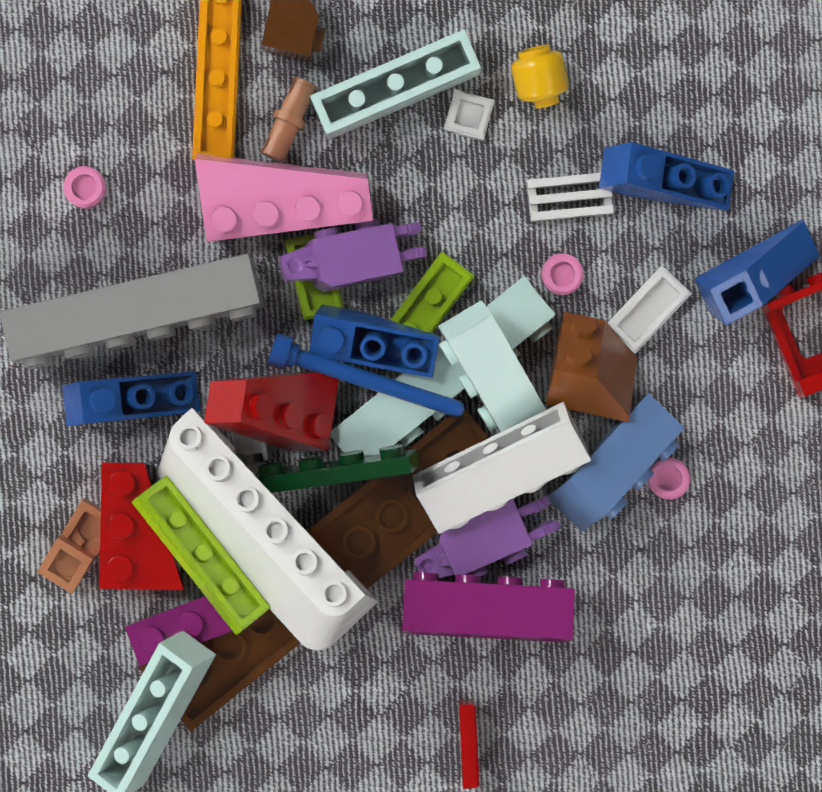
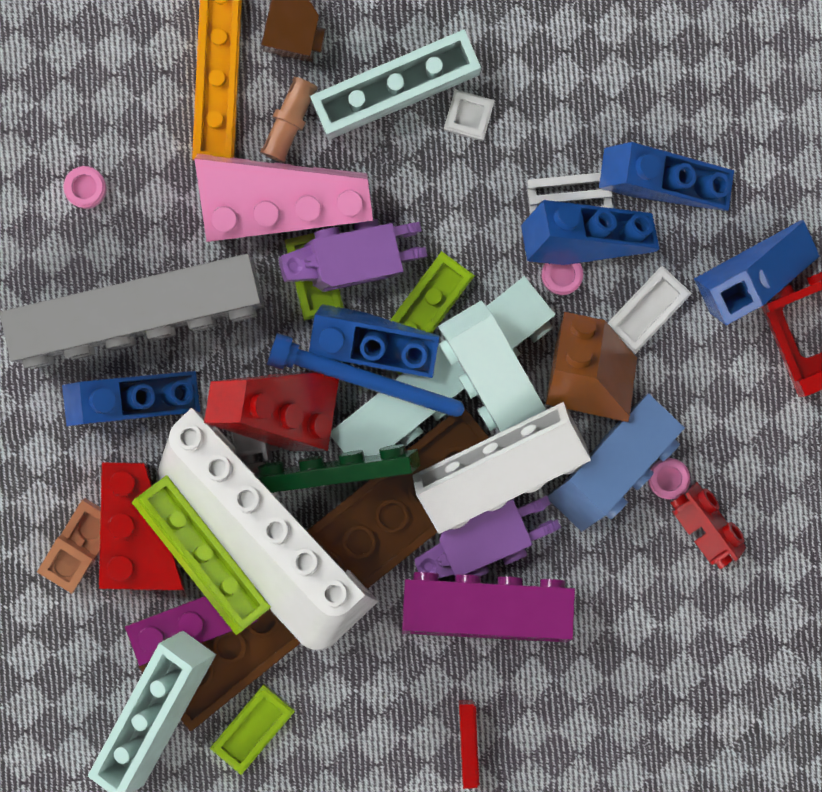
yellow head [511,44,569,109] -> none
none -> lime tile [210,684,295,775]
none -> blue slope [521,200,659,265]
none -> red hinge [670,482,746,569]

